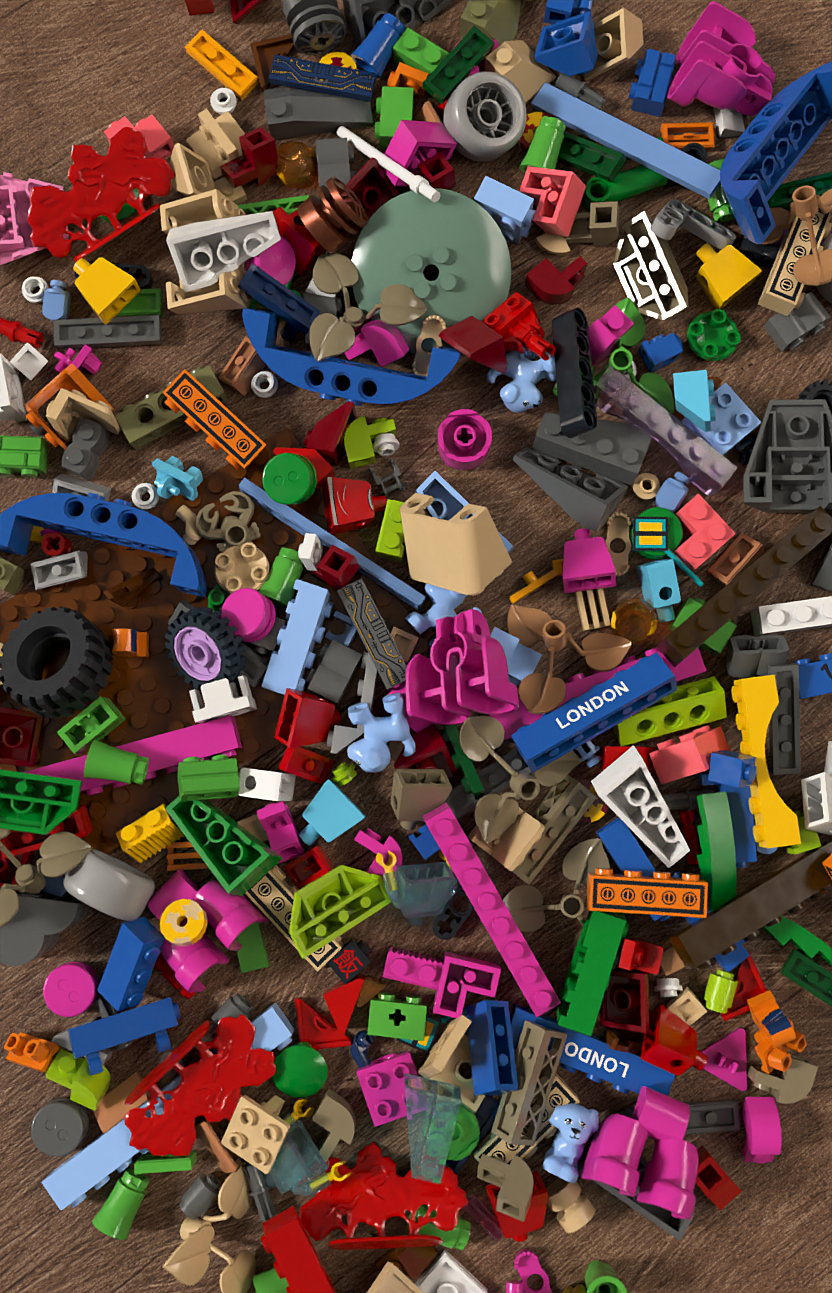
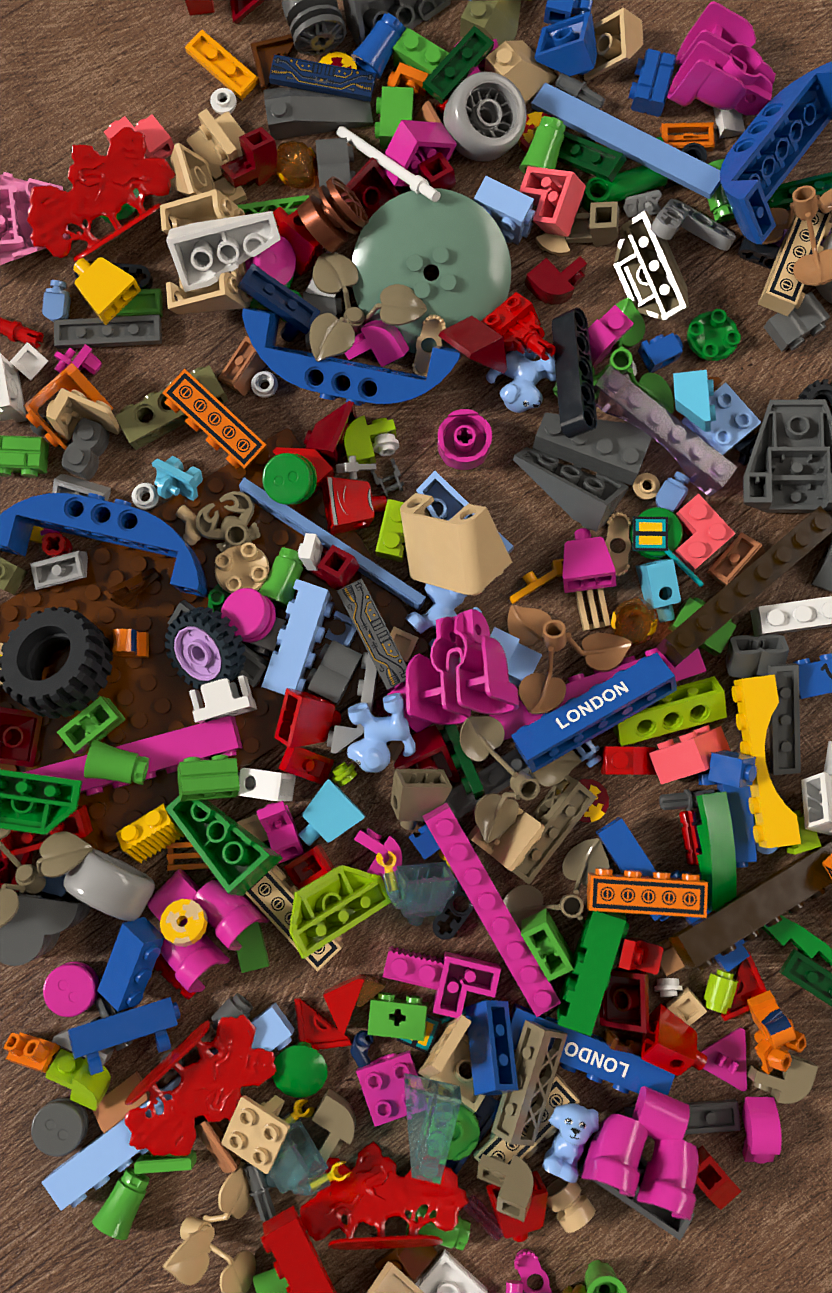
white plate [22,277,49,303] -> none
dark grey brick [179,1174,221,1220] -> none
black brick [327,937,372,984] -> none
white wedge [591,745,690,868] -> none
yellow torso [696,243,762,309] -> none
none -> light grey piece [336,456,376,480]
none -> bright green brick [521,909,574,982]
none -> light grey piece [623,190,662,217]

